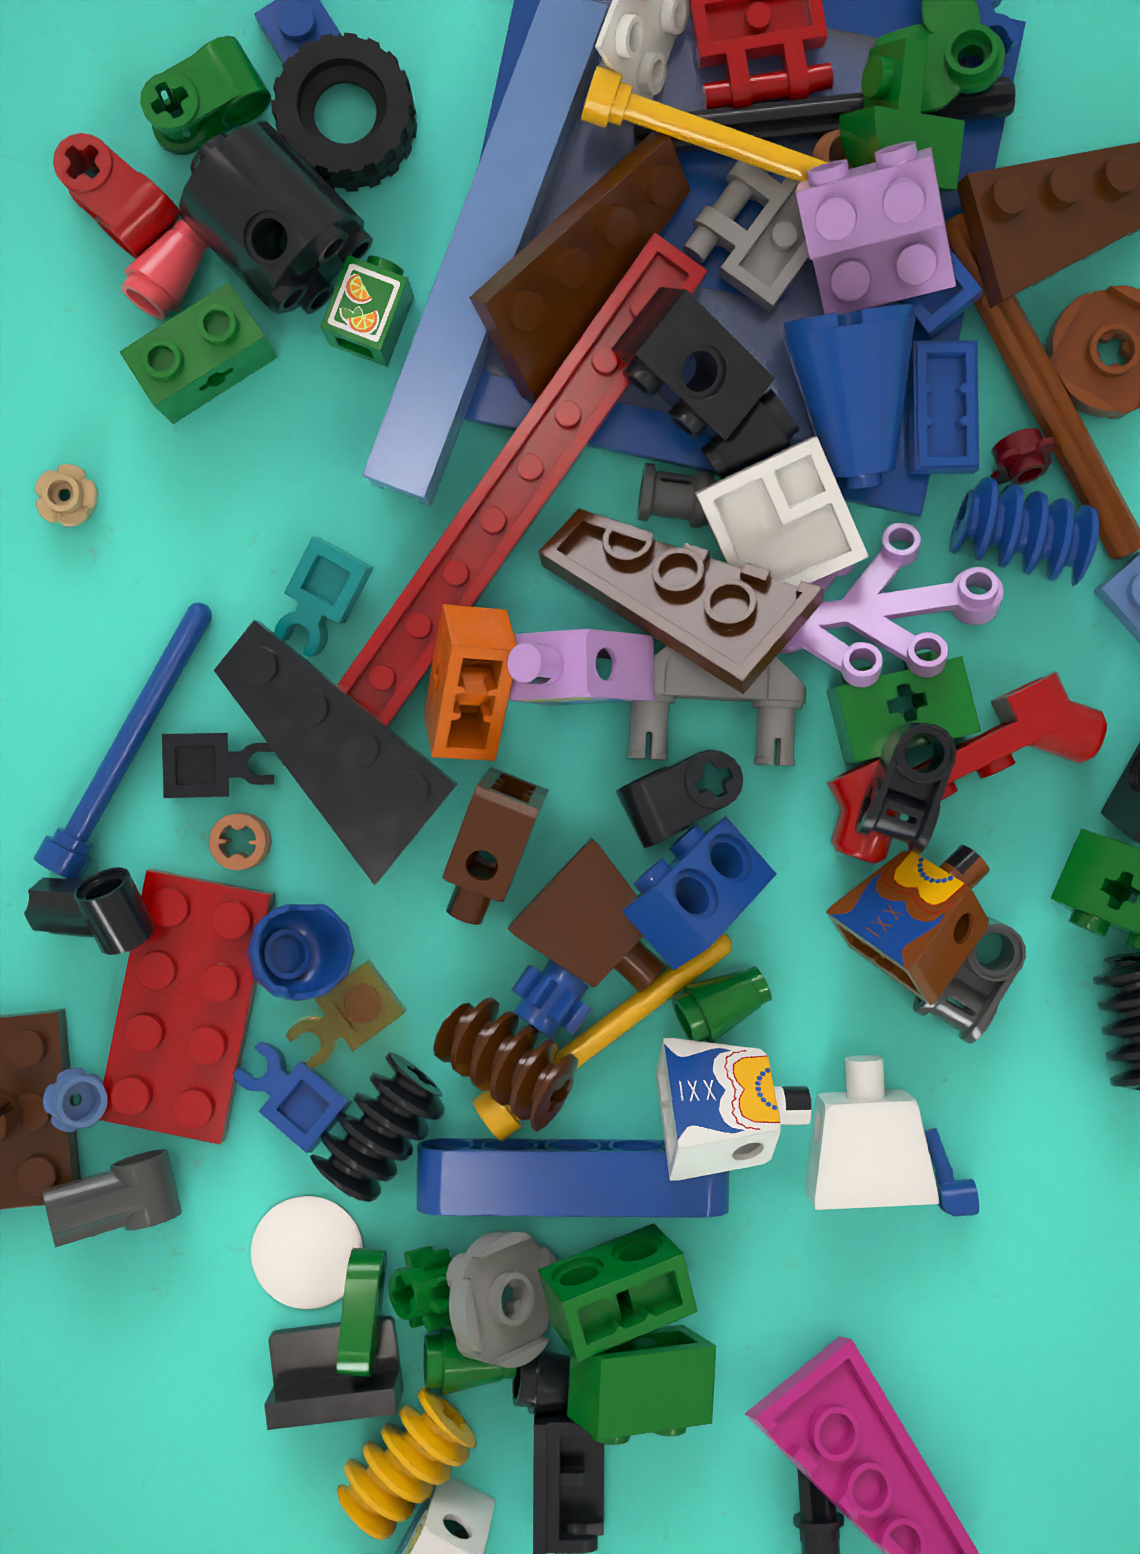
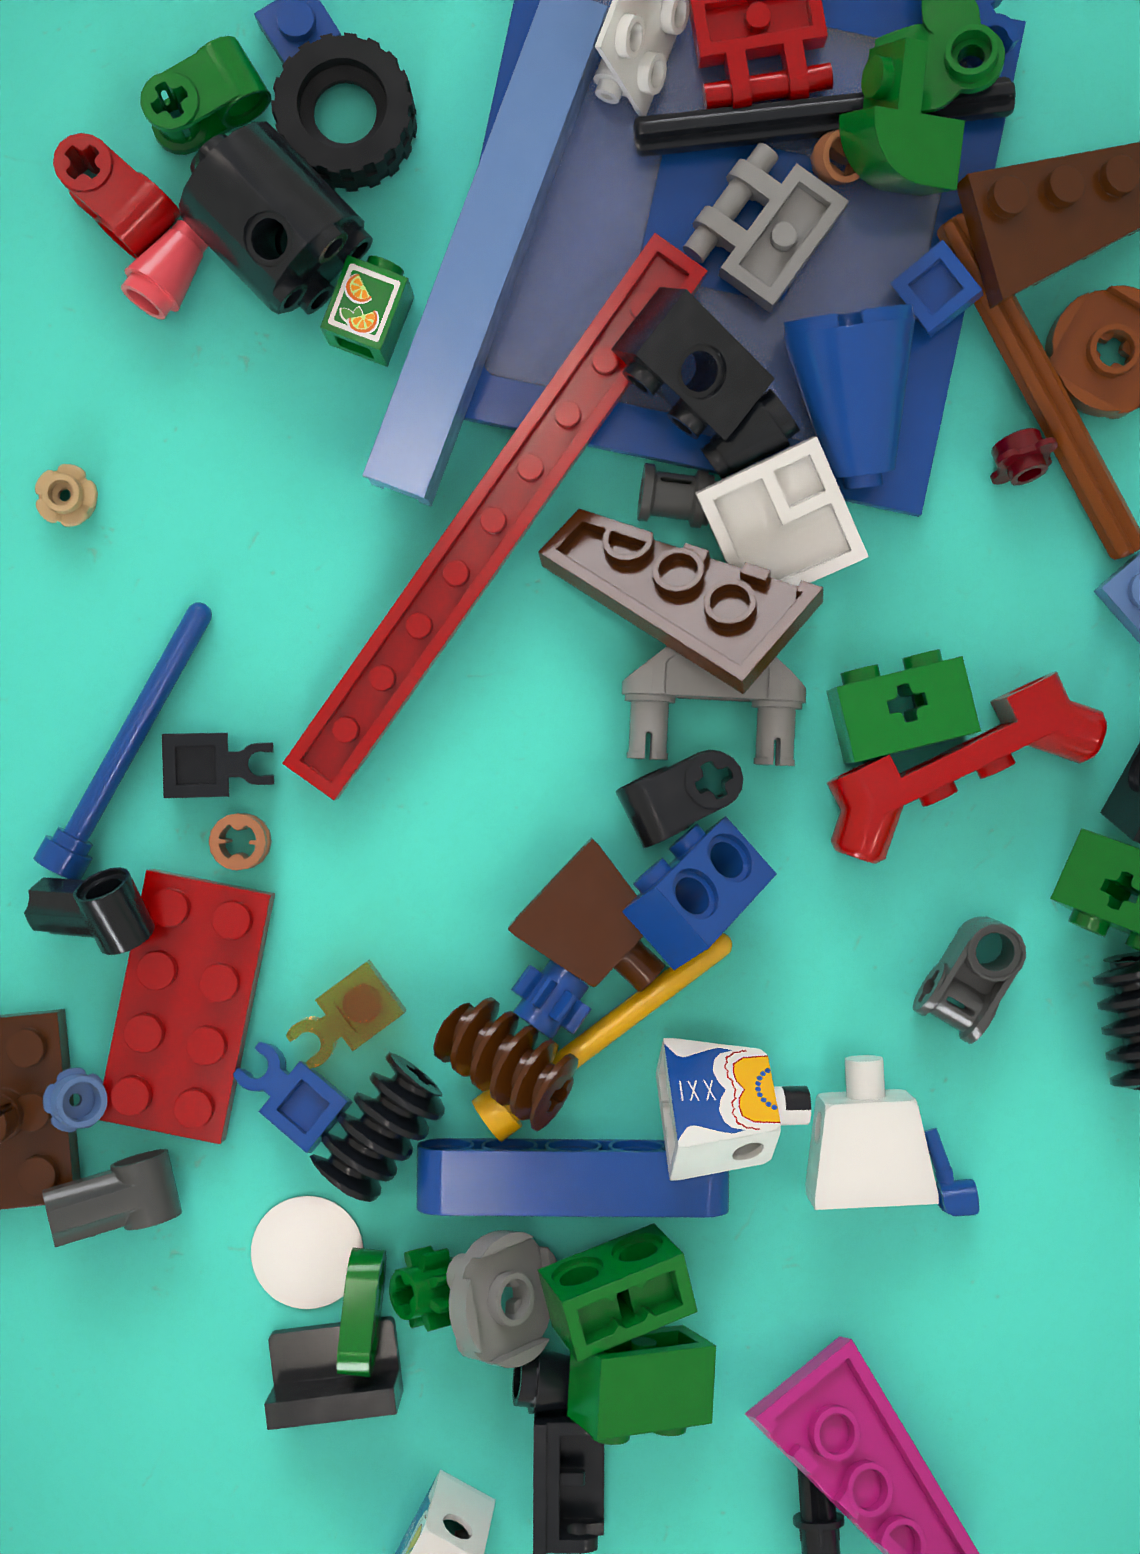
green brick [119,282,278,424] -> none
black wing [214,620,458,885] -> none
blue hair [246,904,354,1001] -> none
teal plate [274,537,374,657] -> none
yellow piece [337,1387,477,1540] -> none
orange brick [423,604,517,761] -> none
green cone [423,1328,517,1395] -> none
reddish brown torso [442,767,549,925] -> none
reddish brown wing [469,131,691,403] -> none
lavender torso [507,629,655,706] -> none
yellow piece [581,66,828,182] -> none
green cone [672,966,772,1043] -> none
lavender plant [780,523,1004,687] -> none
lavender plate [795,141,956,315] -> none
dark orange torso [826,845,990,1006] -> none
black piece [855,722,957,854] -> none
blue plate [908,340,979,474] -> none
blue piece [949,477,1099,587] -> none

